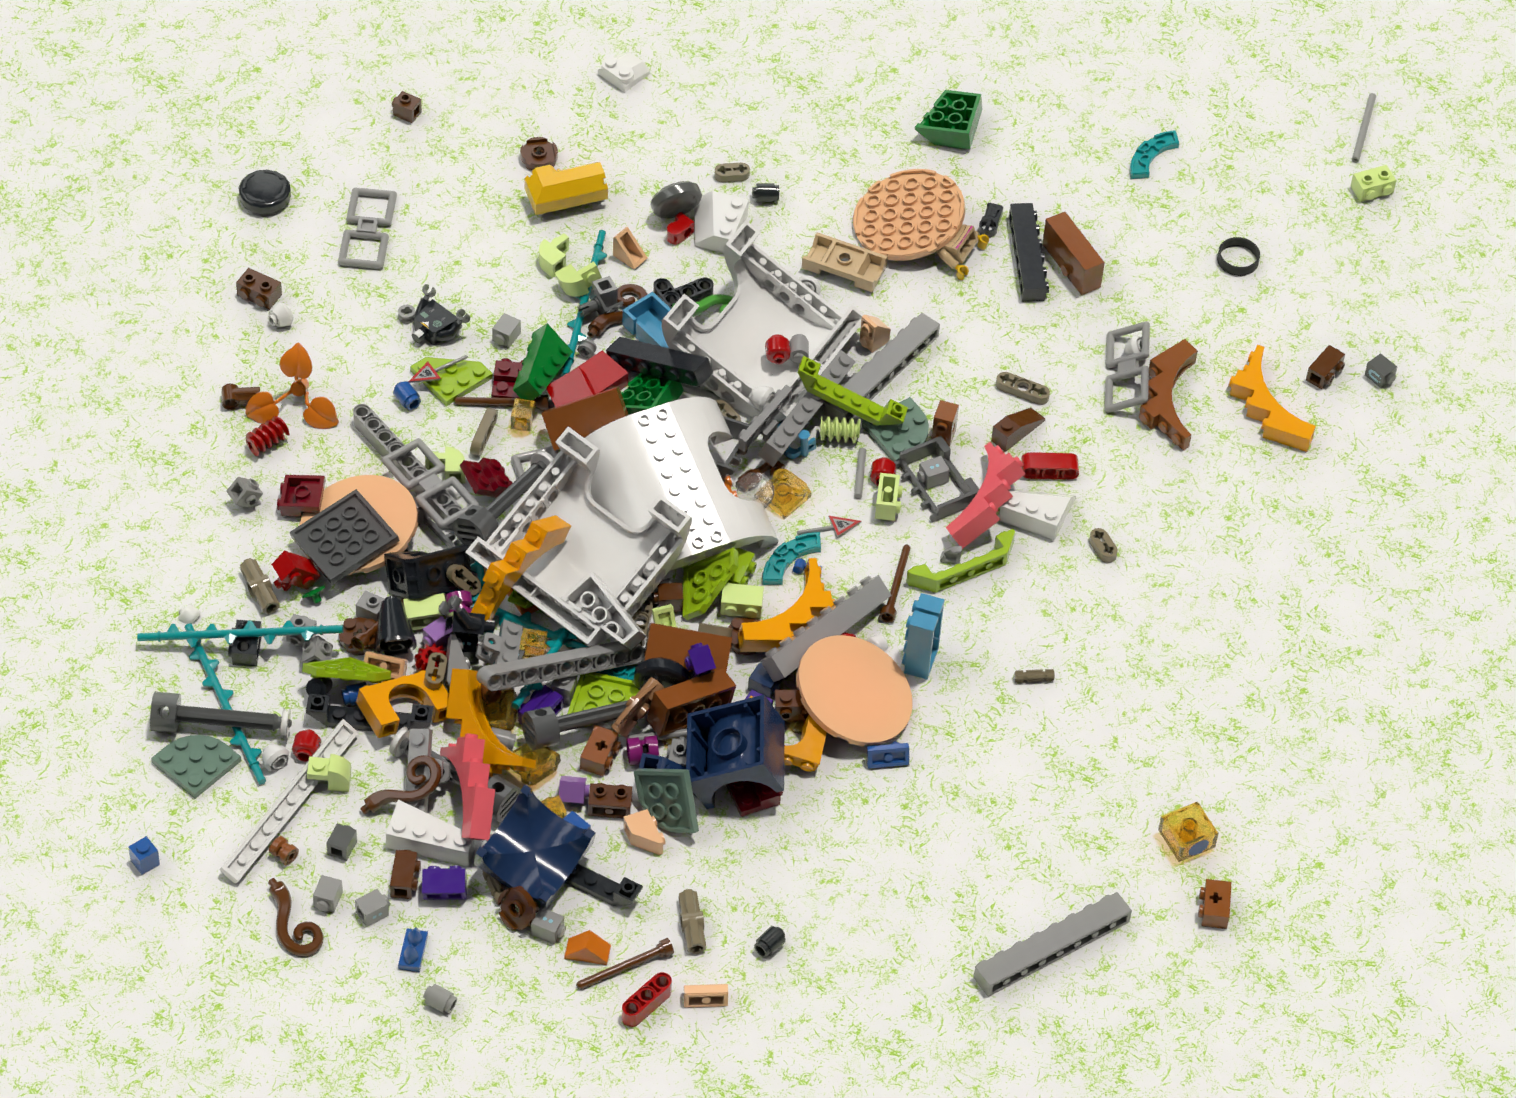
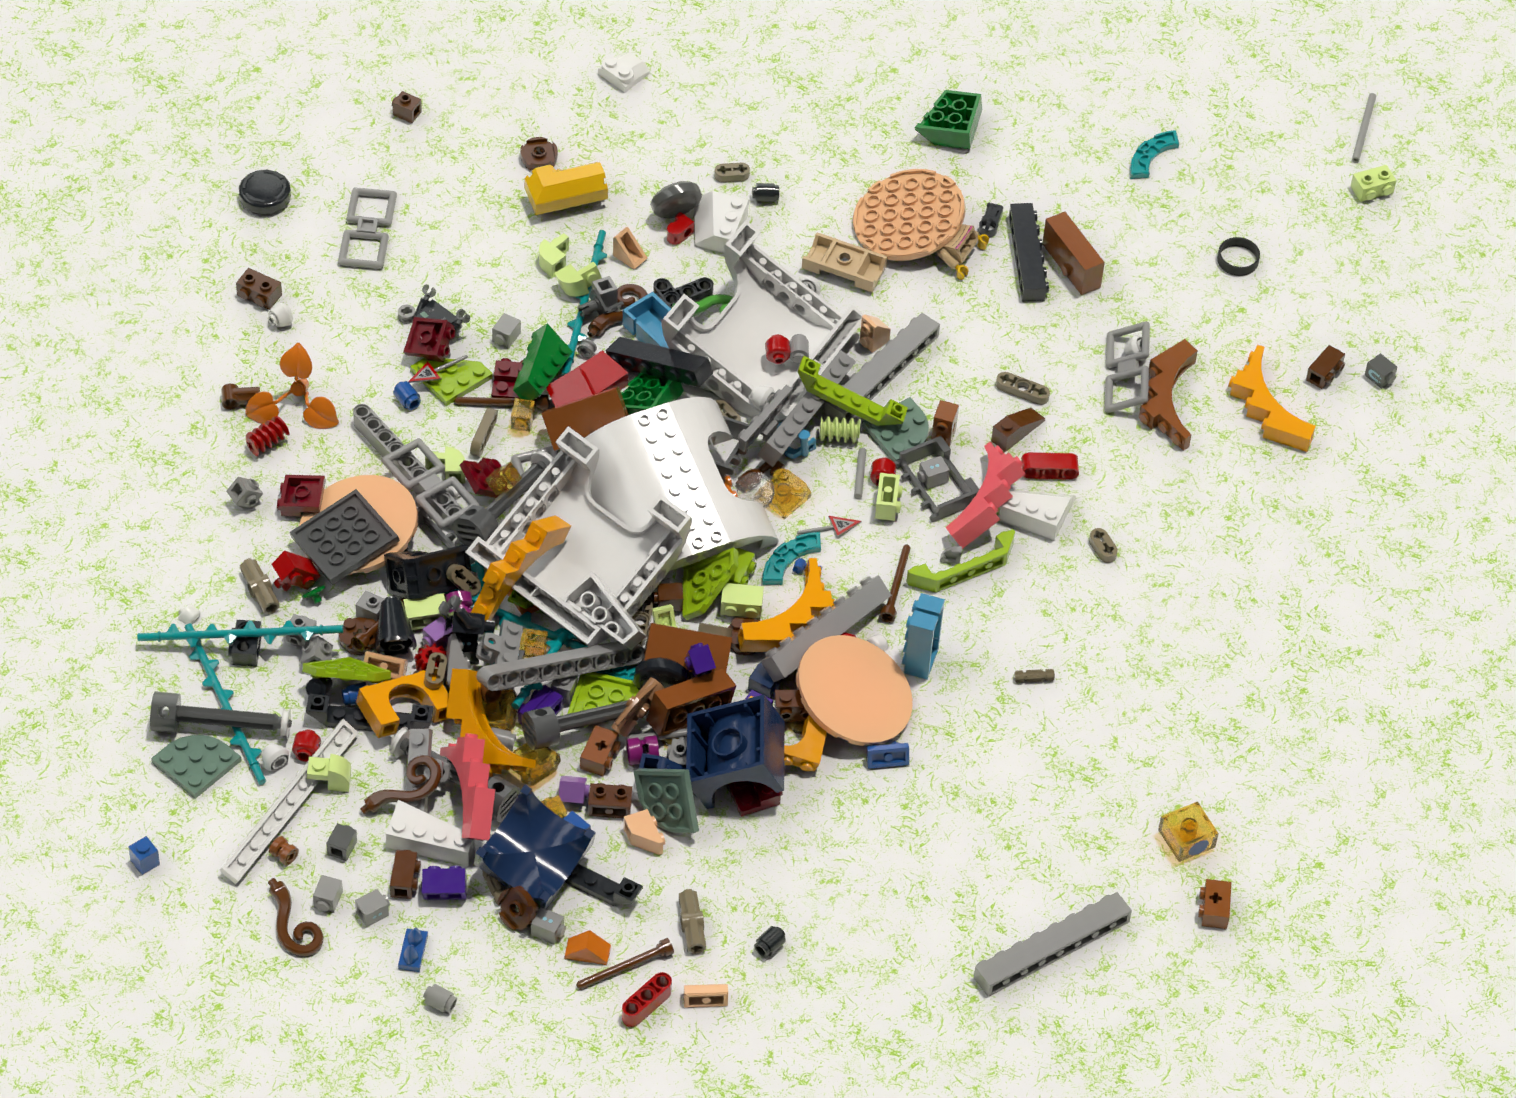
none -> dark red plate [403,317,456,362]
none -> clear yellow brick [485,462,522,496]

